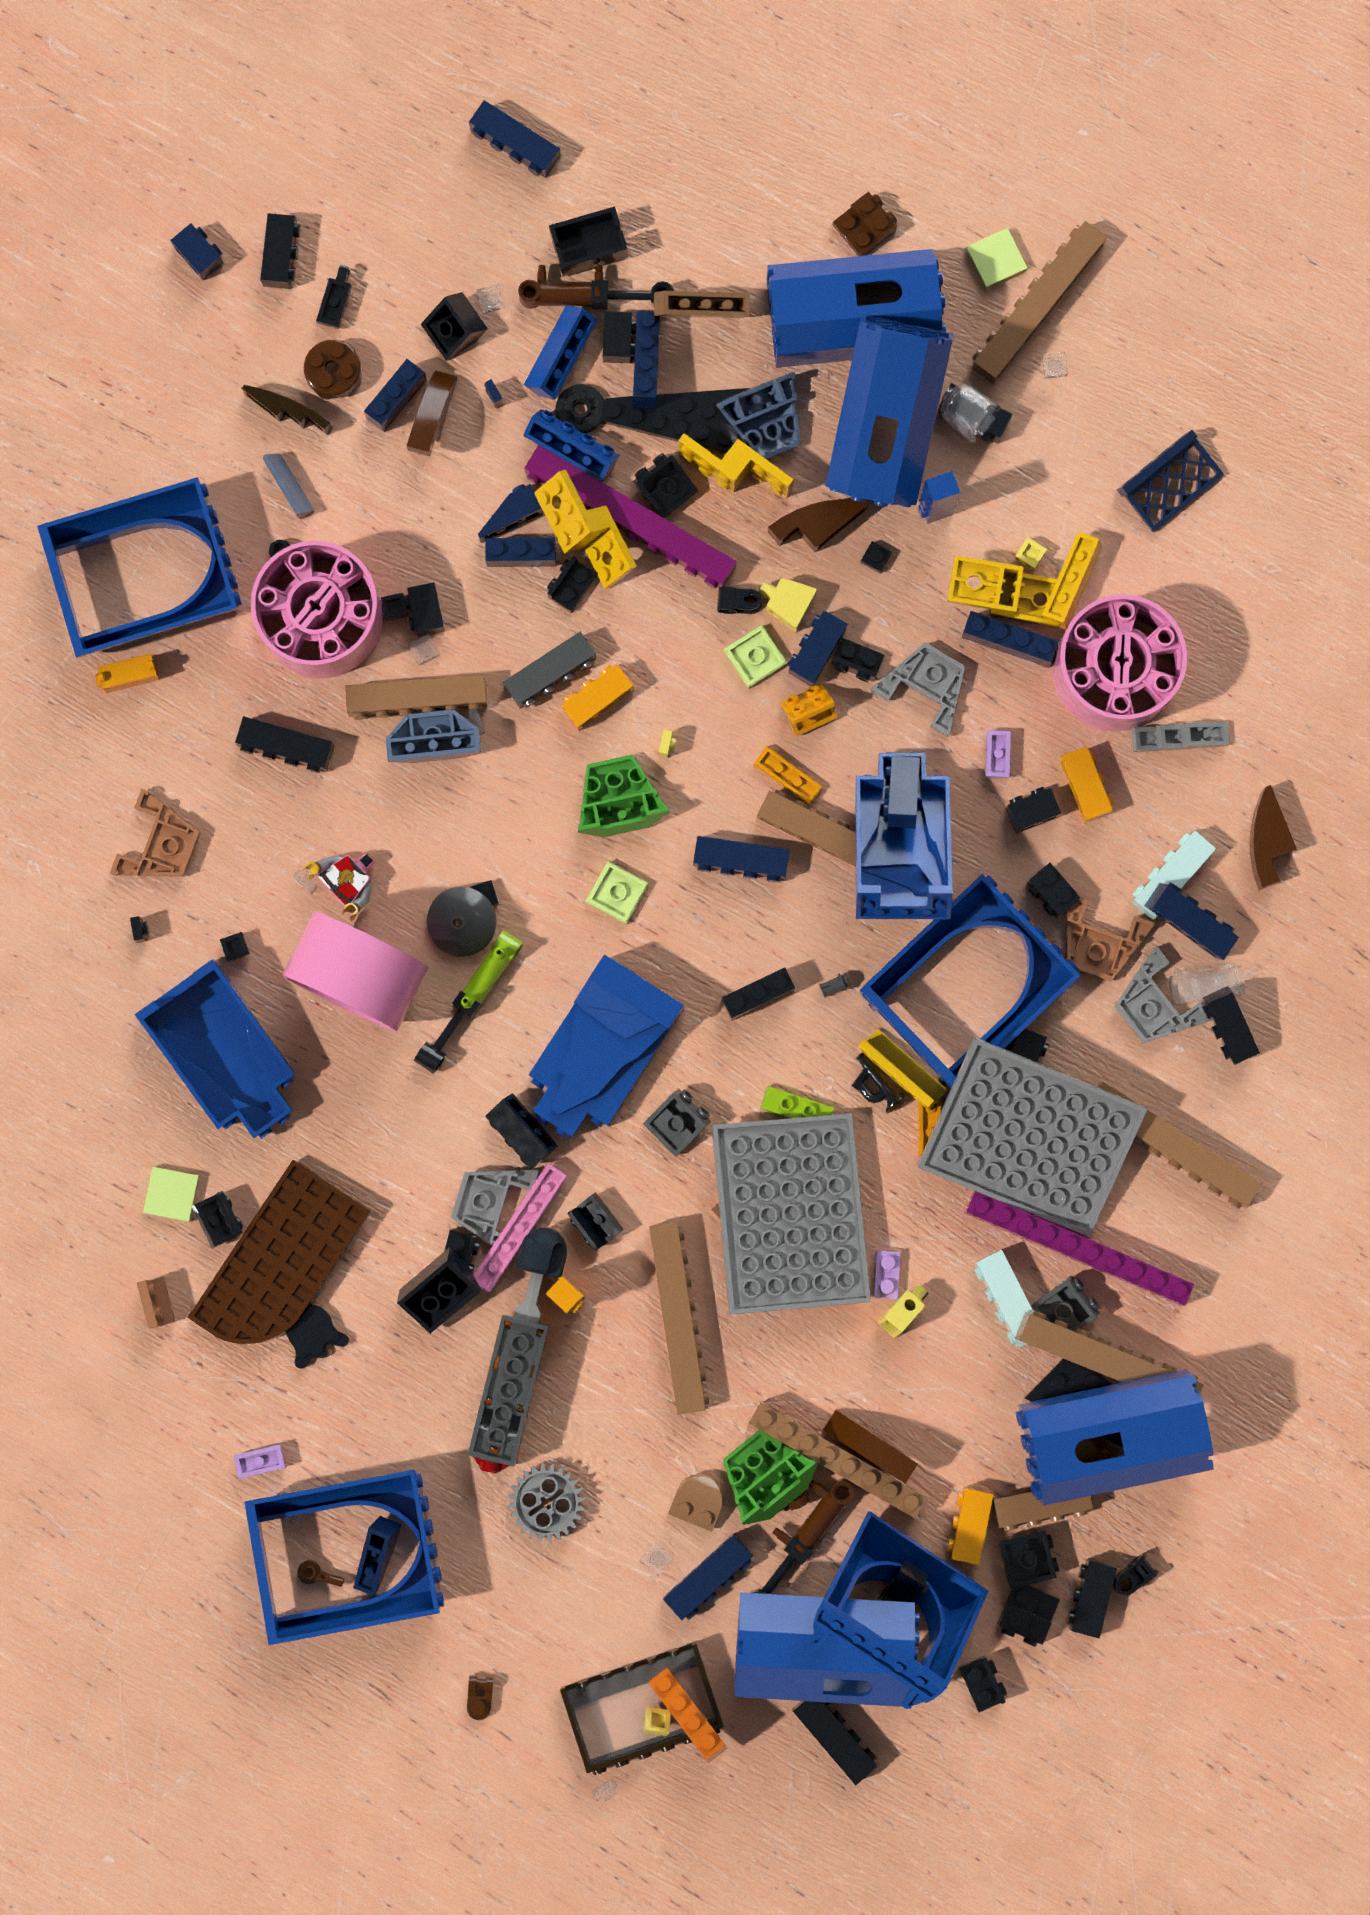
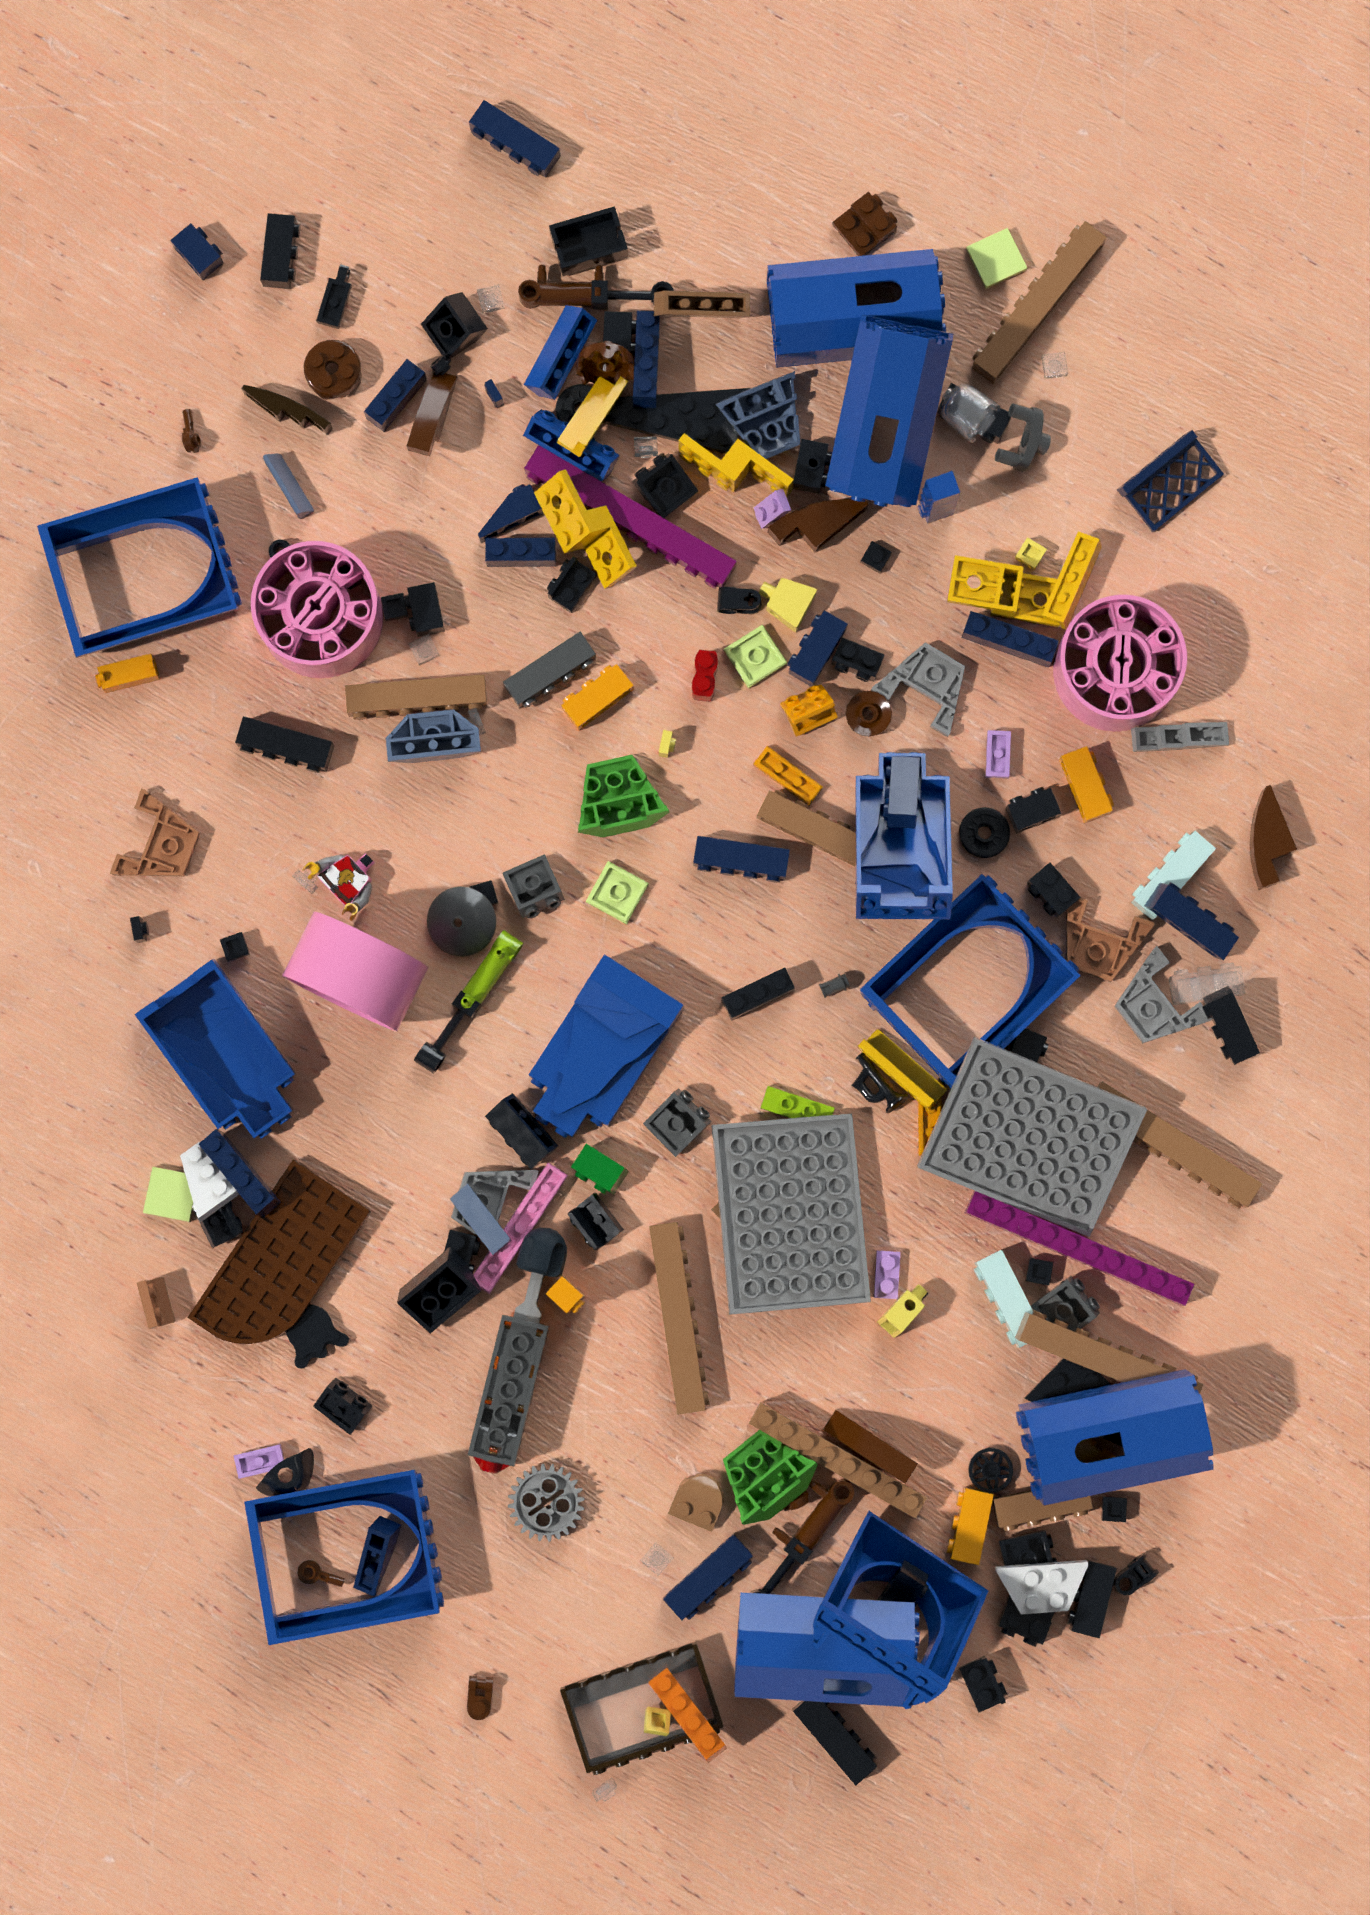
none -> white wing [180,1142,239,1222]
none -> reddish brown plate [182,409,202,453]
none -> dark blue brick [199,1129,281,1218]
none -> black piece [256,1448,314,1496]
none -> black bracket [313,1378,372,1435]
none -> black plate [430,354,451,376]
none -> sand blue slope [450,1184,512,1255]
none -> dark grey plate [502,854,565,918]
none -> yellow panel [557,376,628,457]
none -> green brick [571,1143,629,1195]
none -> reddish brown plate [576,341,634,385]
none -> clear plate [634,436,658,458]
none -> red brick [692,649,718,702]
none -> lavender plate [754,489,791,529]
none -> black brick [793,439,832,494]
none -> reddish brown dish [846,690,892,737]
none -> black wheel [959,807,1010,858]
none -> black wheel [968,1448,1013,1493]
none -> dark grey connector [995,404,1051,472]
none -> white wing [995,1560,1088,1614]
none -> black plate [1025,1258,1054,1286]
none -> black plate [1101,1496,1127,1522]

